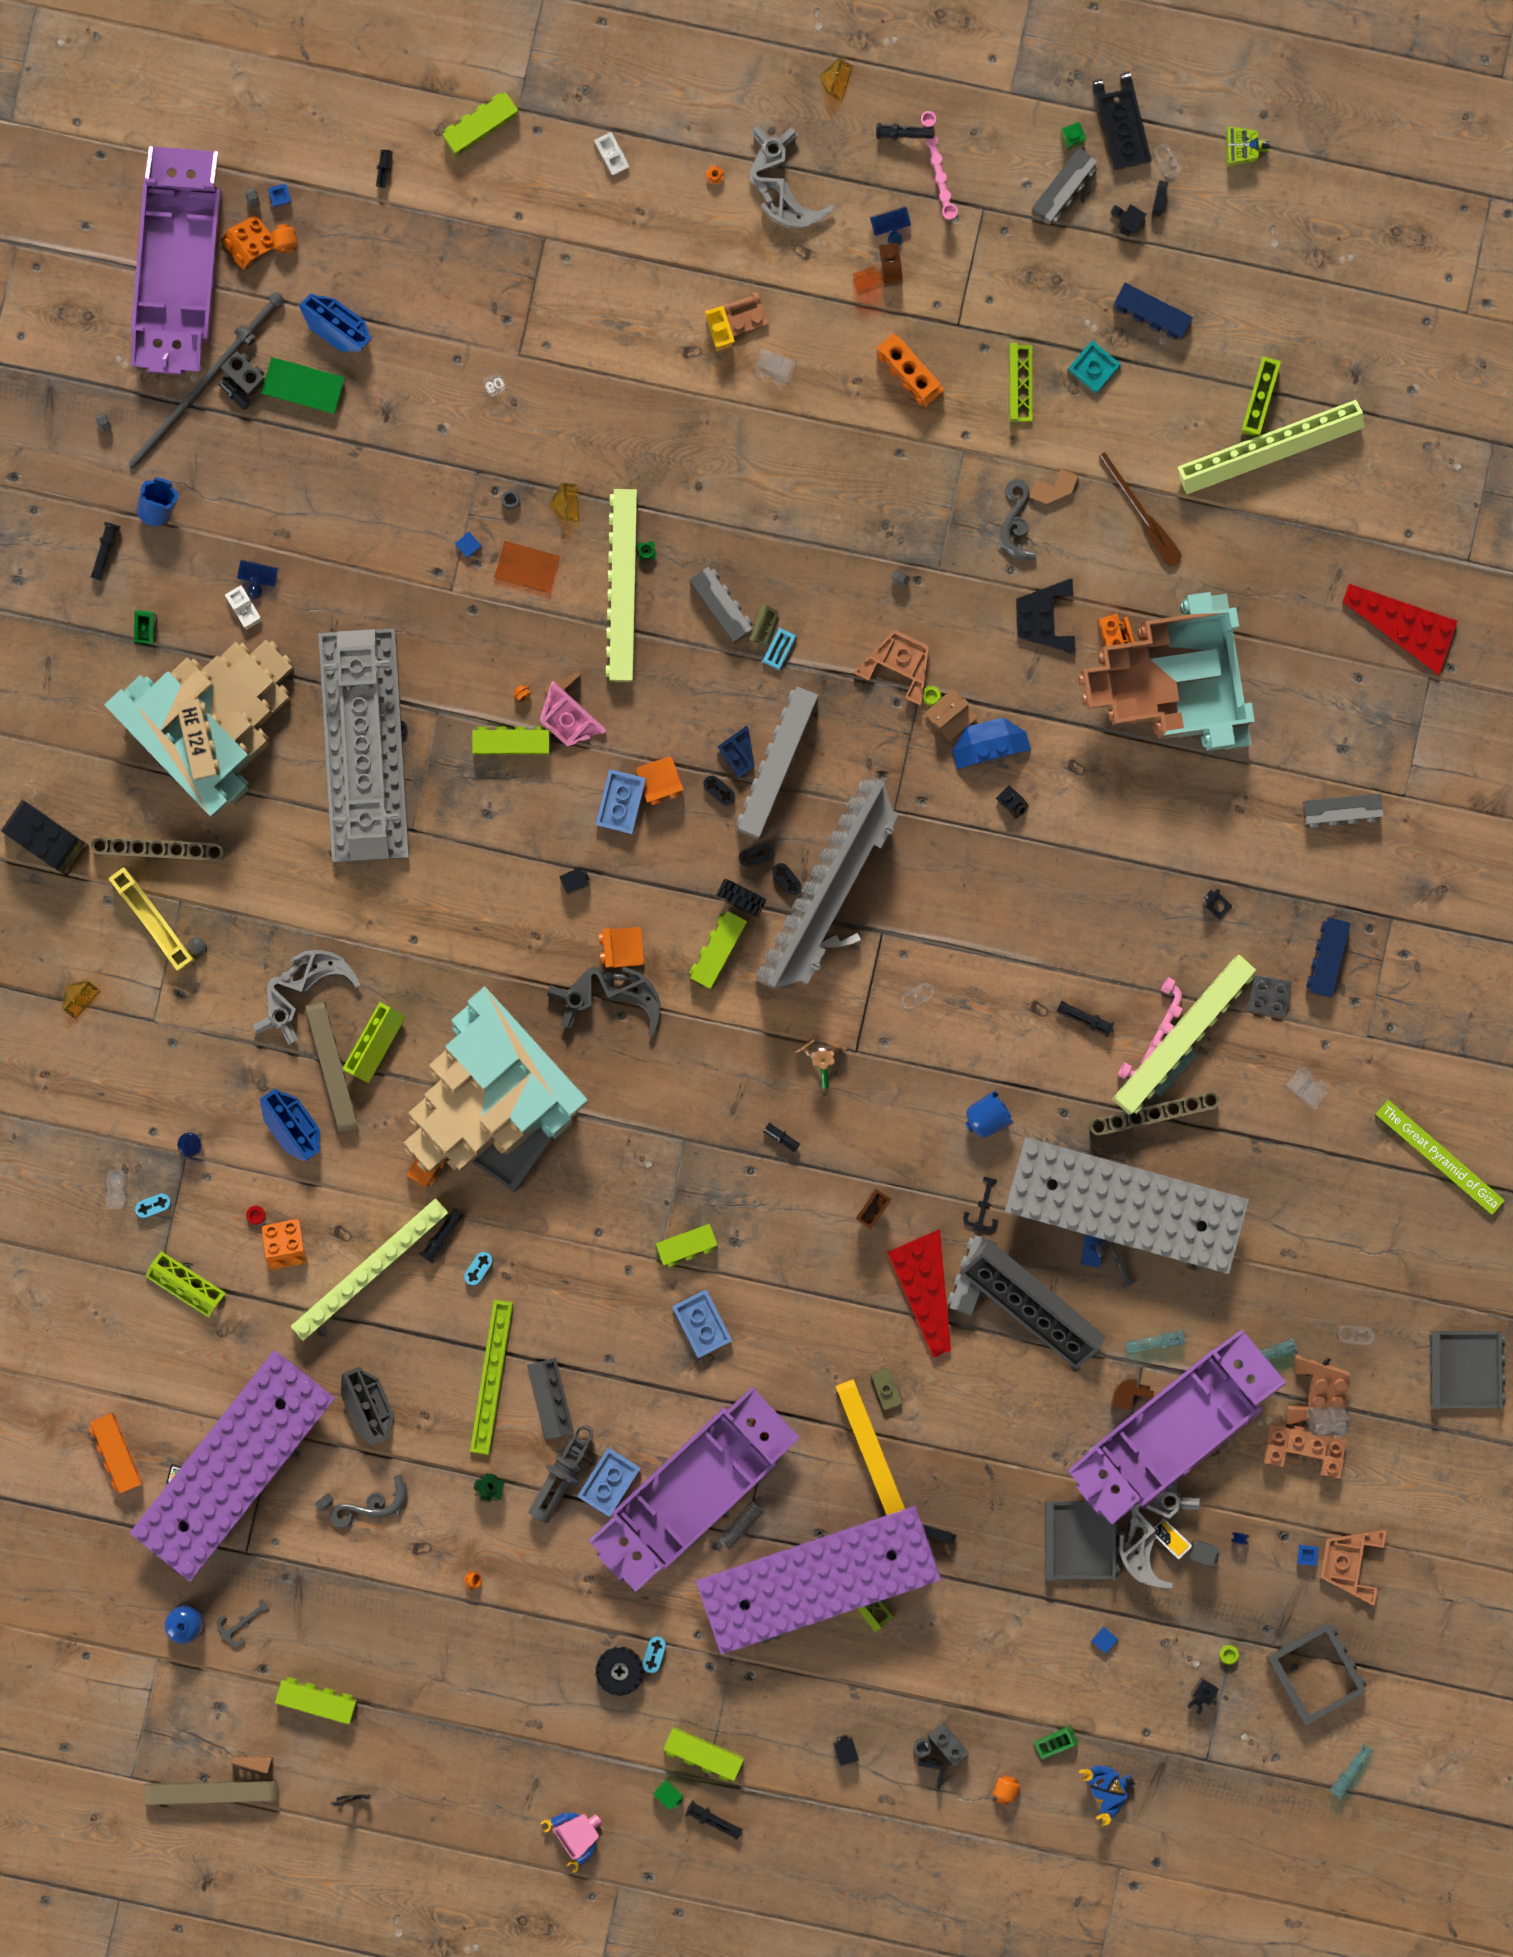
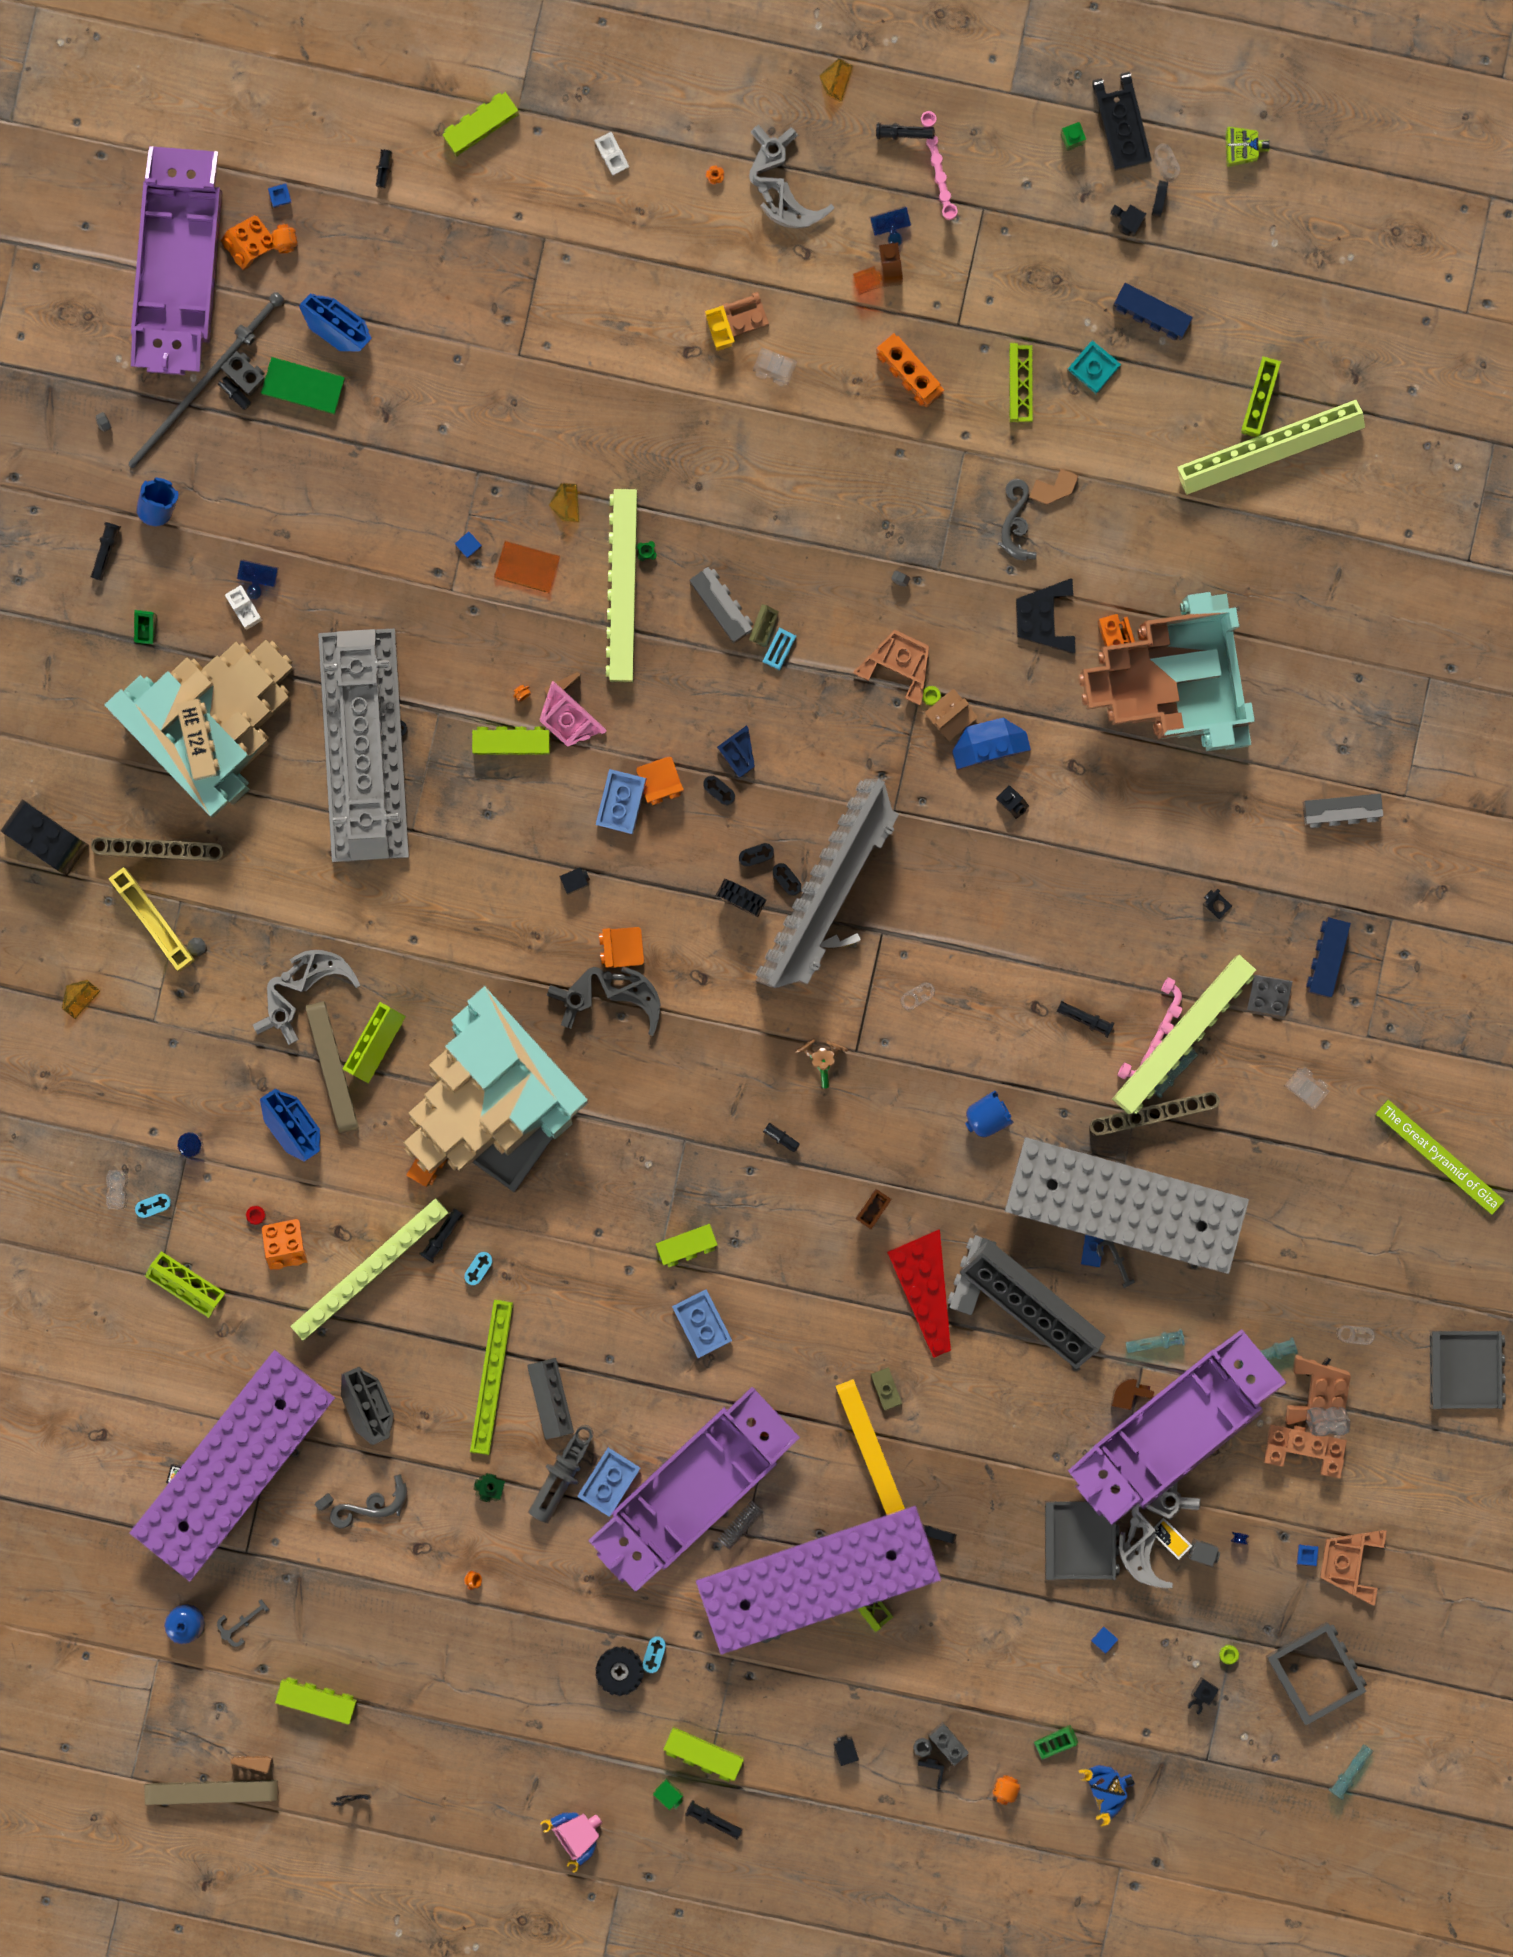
orange brick [89,1413,143,1494] -> none
dark grey tile [245,187,260,208] -> none
clear tile [482,371,507,398] -> none
dark grey tile [501,490,520,510] -> none
lime brick [689,911,747,990] -> none
light grey piece [736,686,818,840] -> none
black piece [963,1177,998,1231] -> none
piece [1032,148,1097,225] -> none
reddish brown piece [1099,452,1181,566] -> none
red wing [1342,584,1457,675] -> none

